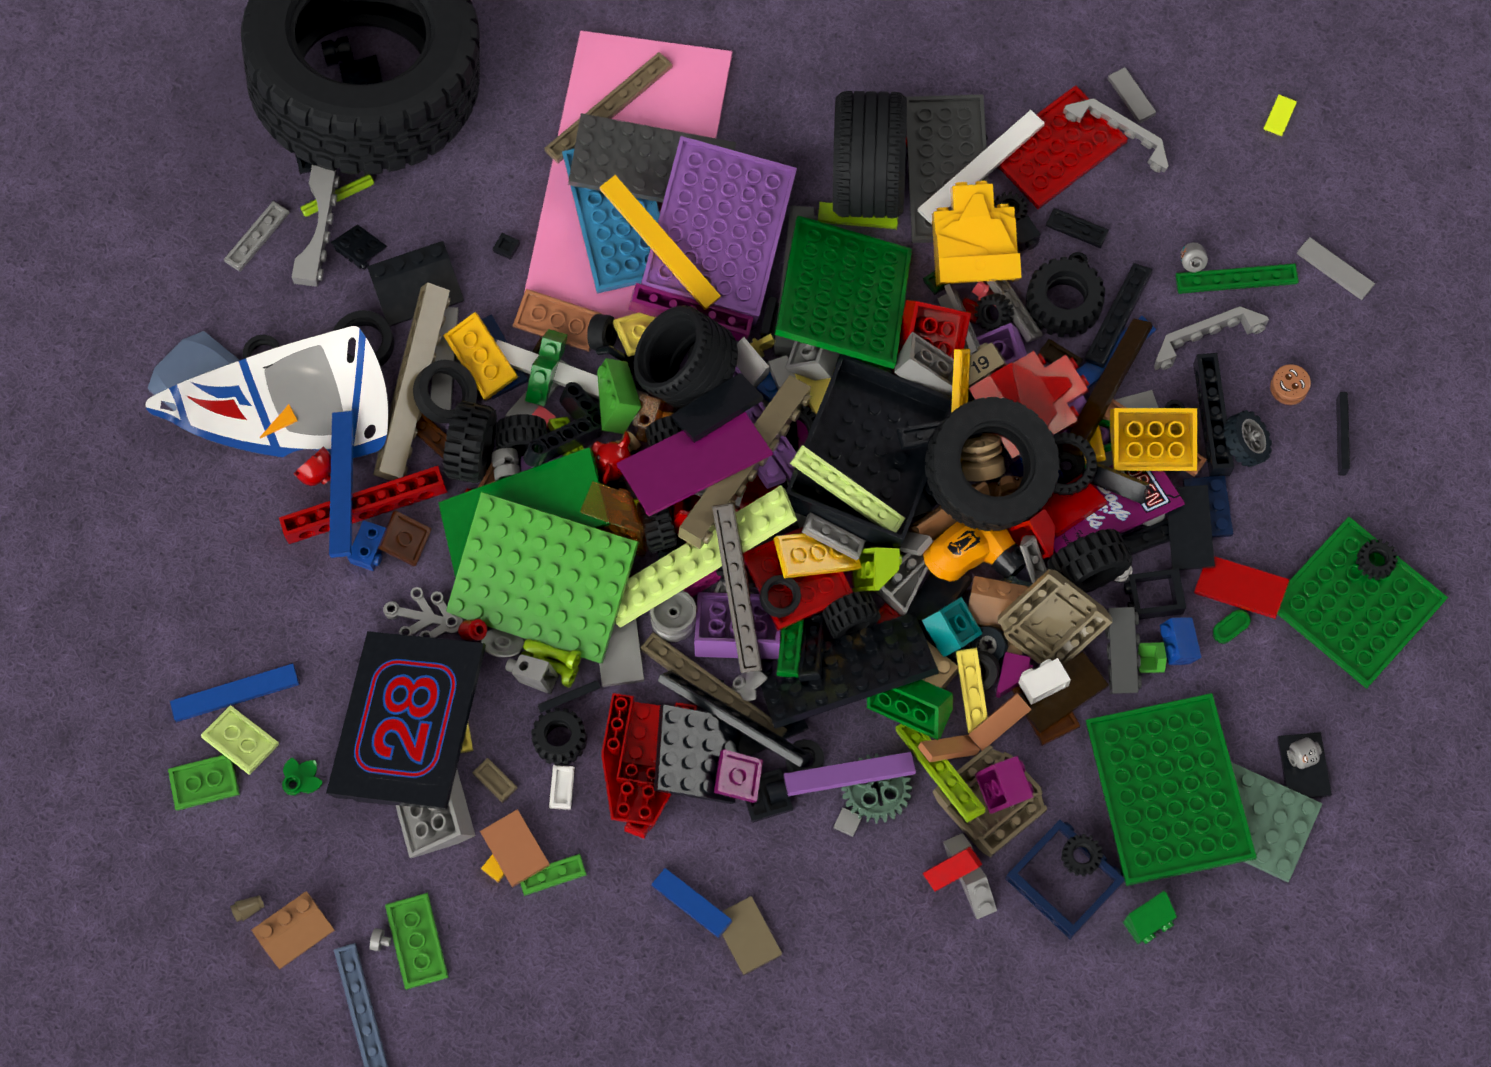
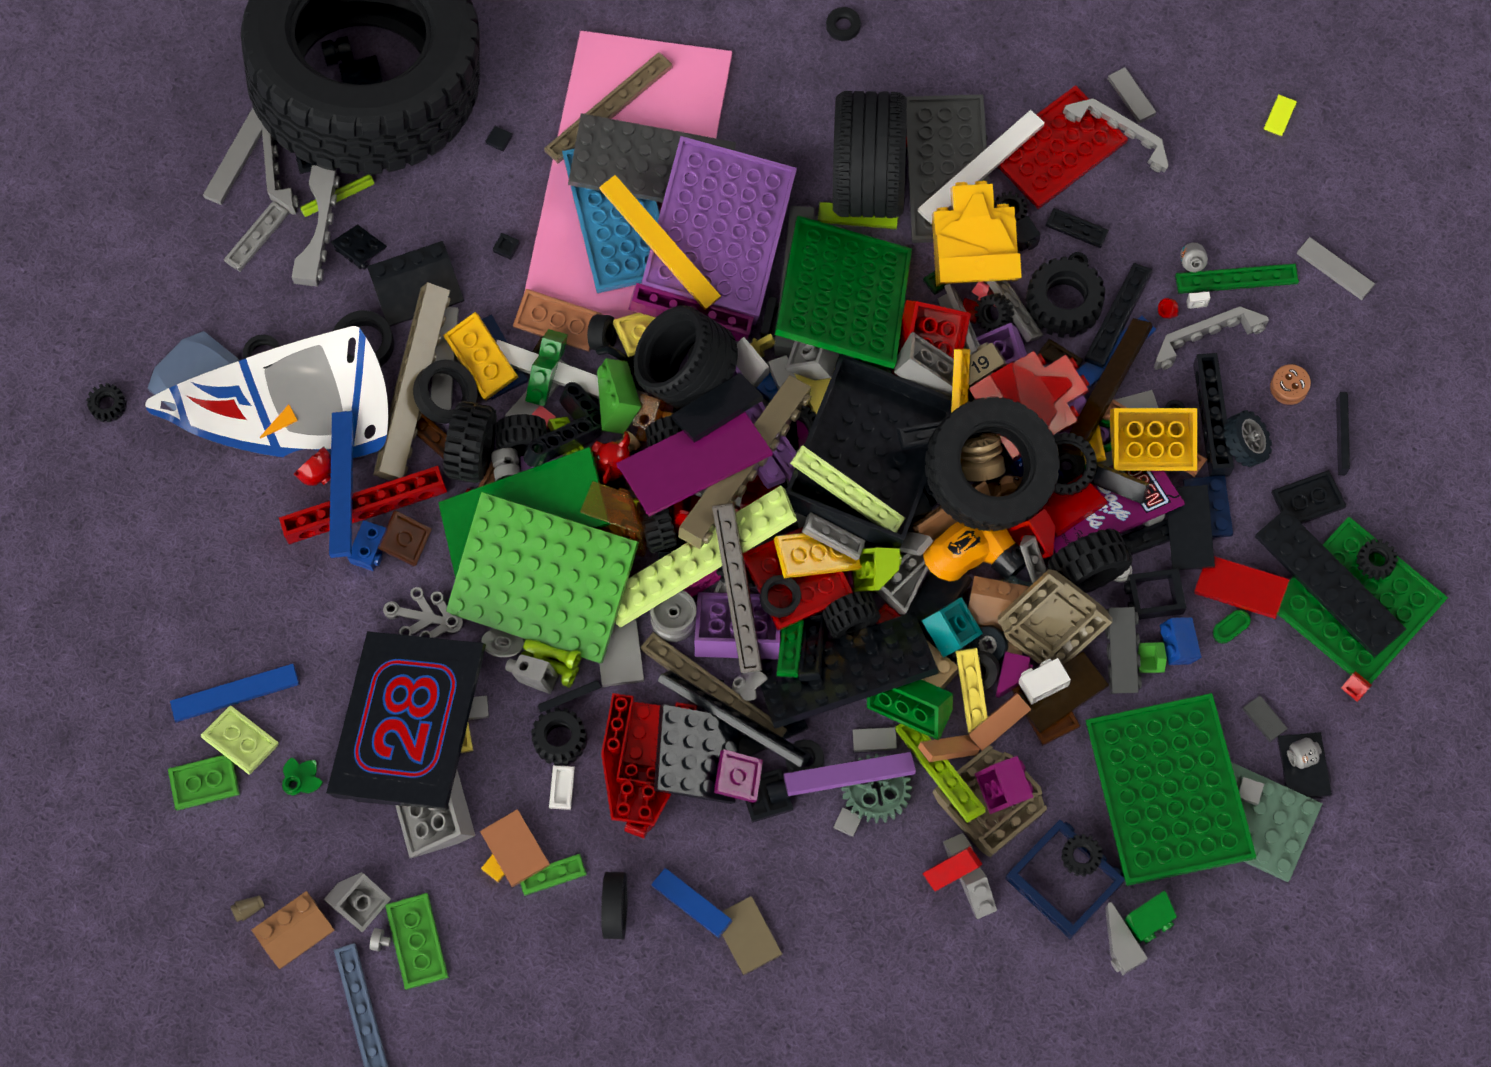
red brick [458,619,487,641] -> none
dark tan tile [472,758,518,803] -> none
none -> black tyre [86,383,127,422]
none -> light grey tile [203,108,262,205]
none -> light grey slope [261,122,299,215]
none -> light grey slope [324,872,391,932]
none -> light grey tile [469,696,489,720]
none -> black tile [486,126,512,151]
none -> black tyre [601,872,628,939]
none -> black tyre [826,7,861,41]
none -> light grey tile [852,727,897,752]
none -> light grey slope [1105,902,1148,975]
none -> red tile [1158,298,1179,319]
none -> white tile [1186,292,1210,309]
none -> light grey tile [1239,777,1264,806]
none -> dark grey tile [1243,696,1288,742]
none -> black plate [1255,509,1406,658]
none -> black tile [1271,470,1346,524]
none -> tile [1341,671,1372,702]

